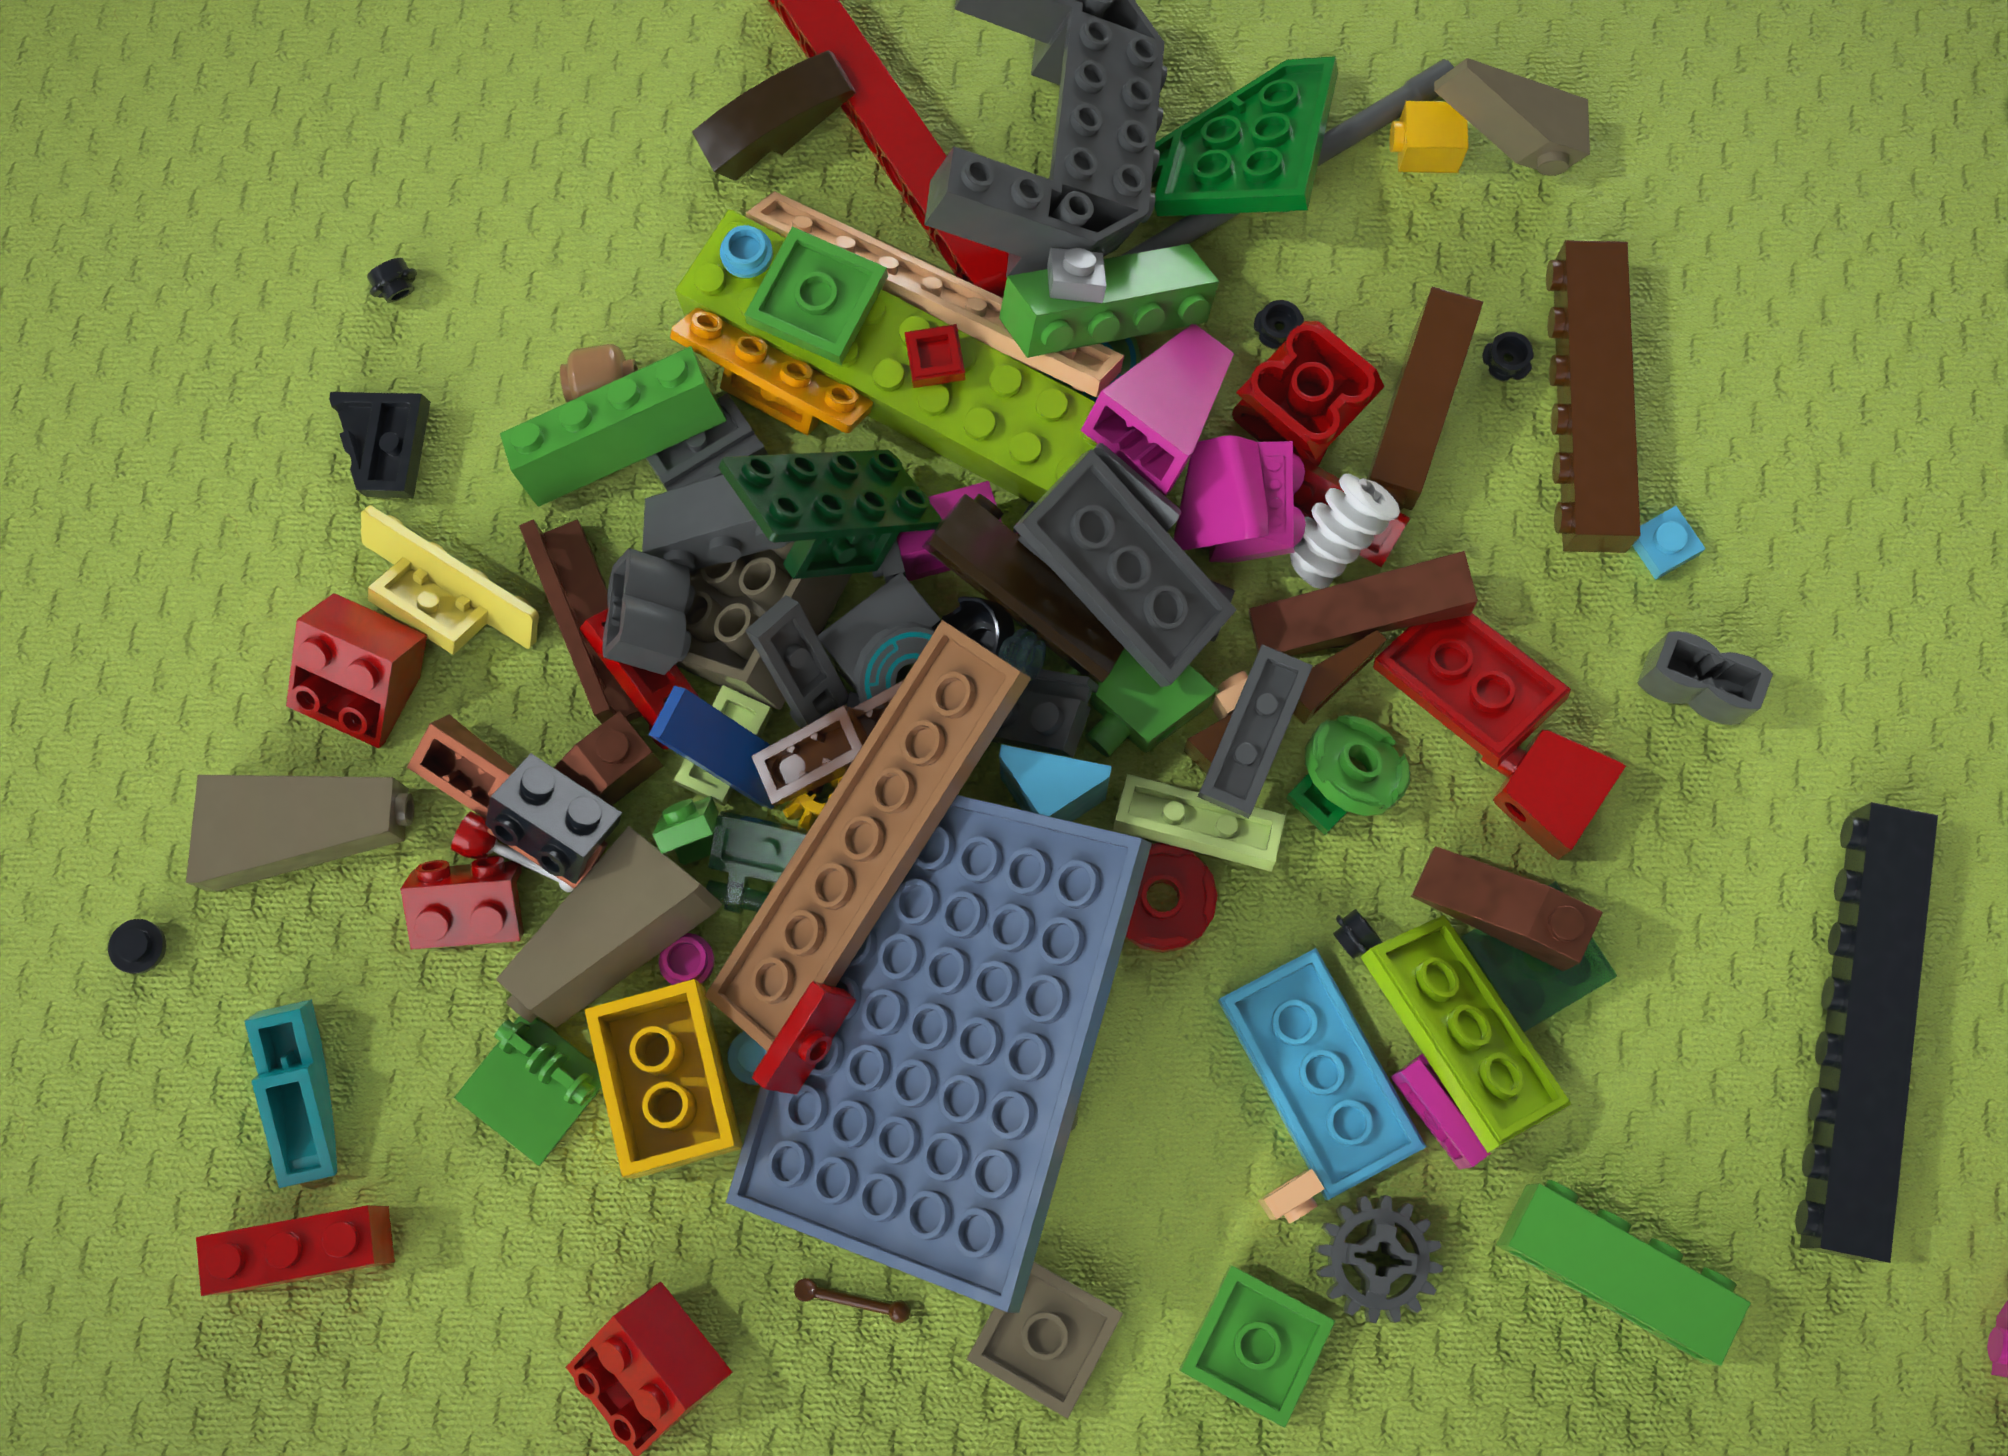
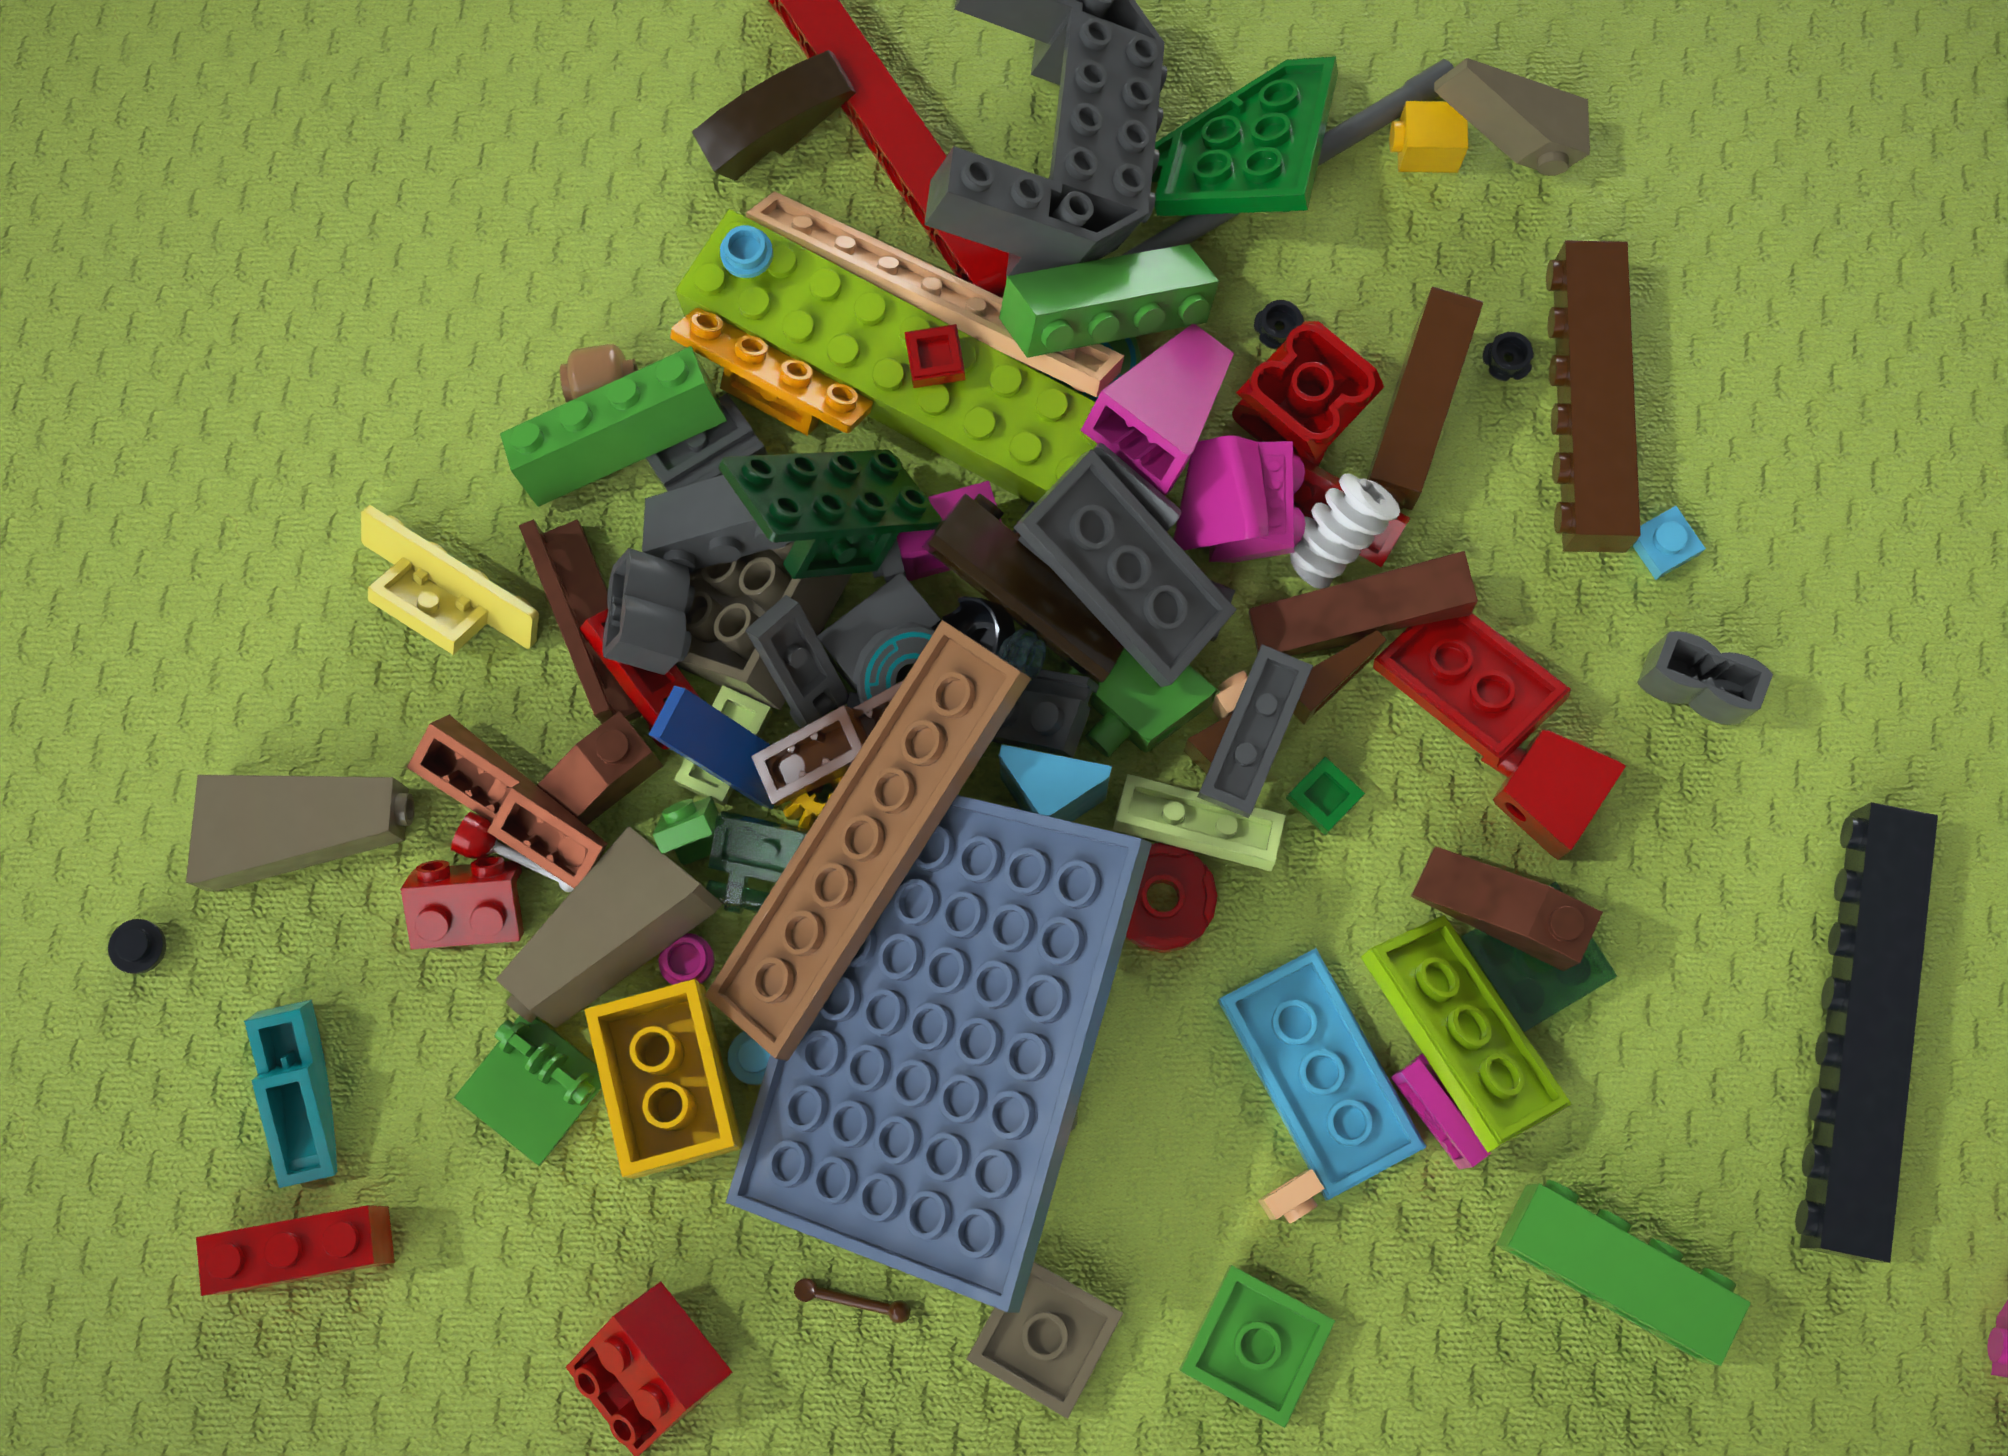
red slope [286,593,427,749] -> none
black wing [329,392,431,499] -> none
black plate [367,258,417,303] -> none
bracket [485,753,622,884] -> none
bright green plate [744,226,888,365] -> none
red plate [752,981,857,1095] -> none
light grey plate [1047,248,1106,303] -> none
bright green tile [1305,715,1410,816] -> none
dark grey gear [1315,1195,1443,1323] -> none
black plate [1333,909,1383,959] -> none

